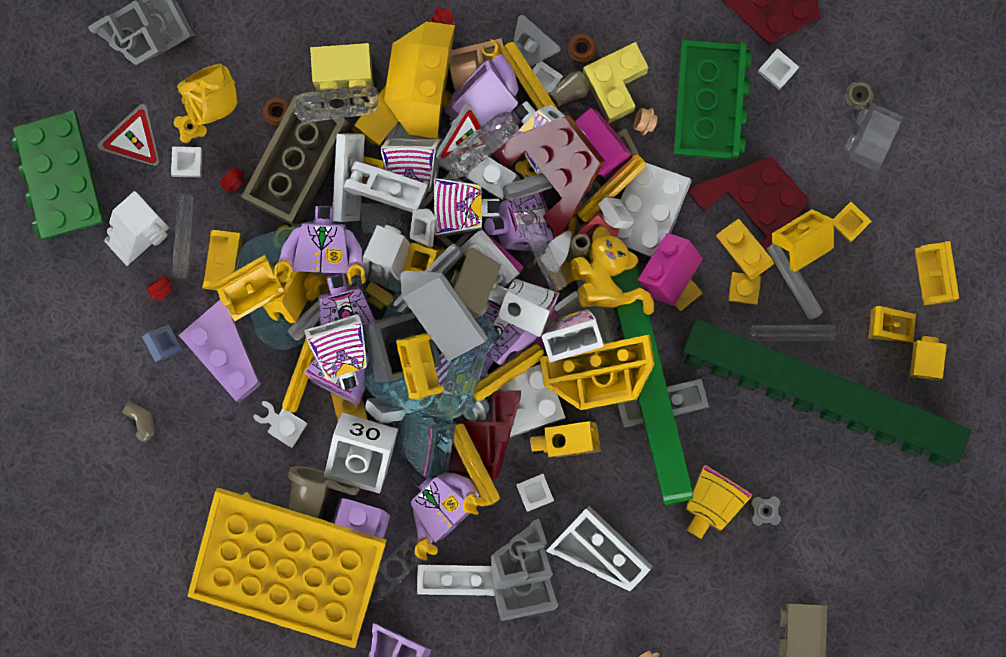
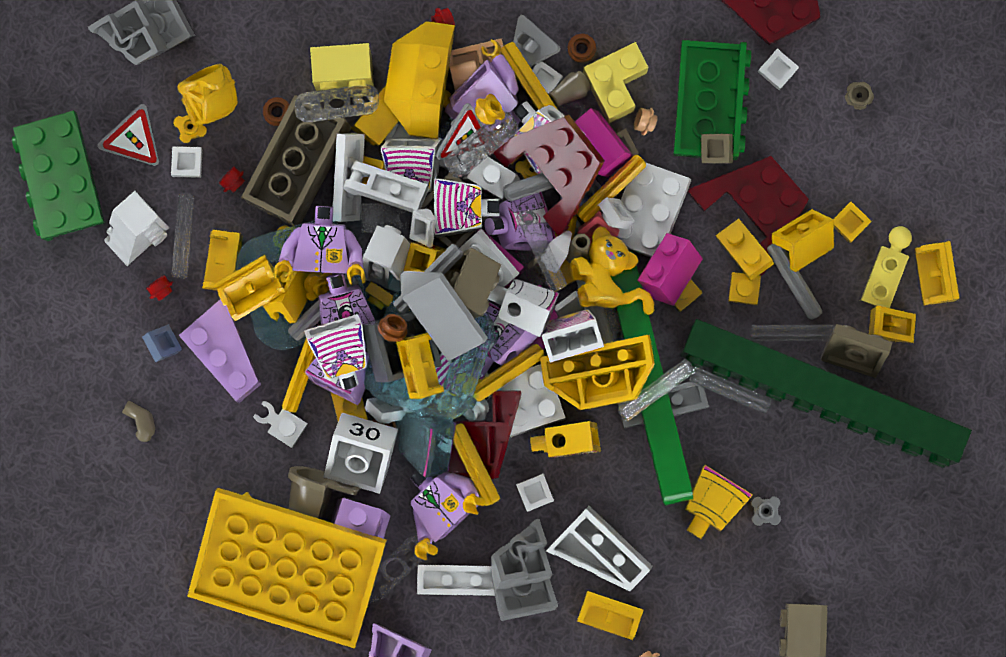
clear brick [843,103,903,173] -> none
yellow brick [910,336,947,381] -> none
none -> dark orange plate [378,314,407,342]
none -> yellow plate [475,94,505,125]
none -> yellow hinge [577,591,644,640]
none -> clear axle [618,359,695,421]
none -> clear axle [689,367,771,413]
none -> dark tan plate [701,134,733,163]
none -> dark tan plate [821,324,893,378]
none -> light yellow plate [861,226,912,308]

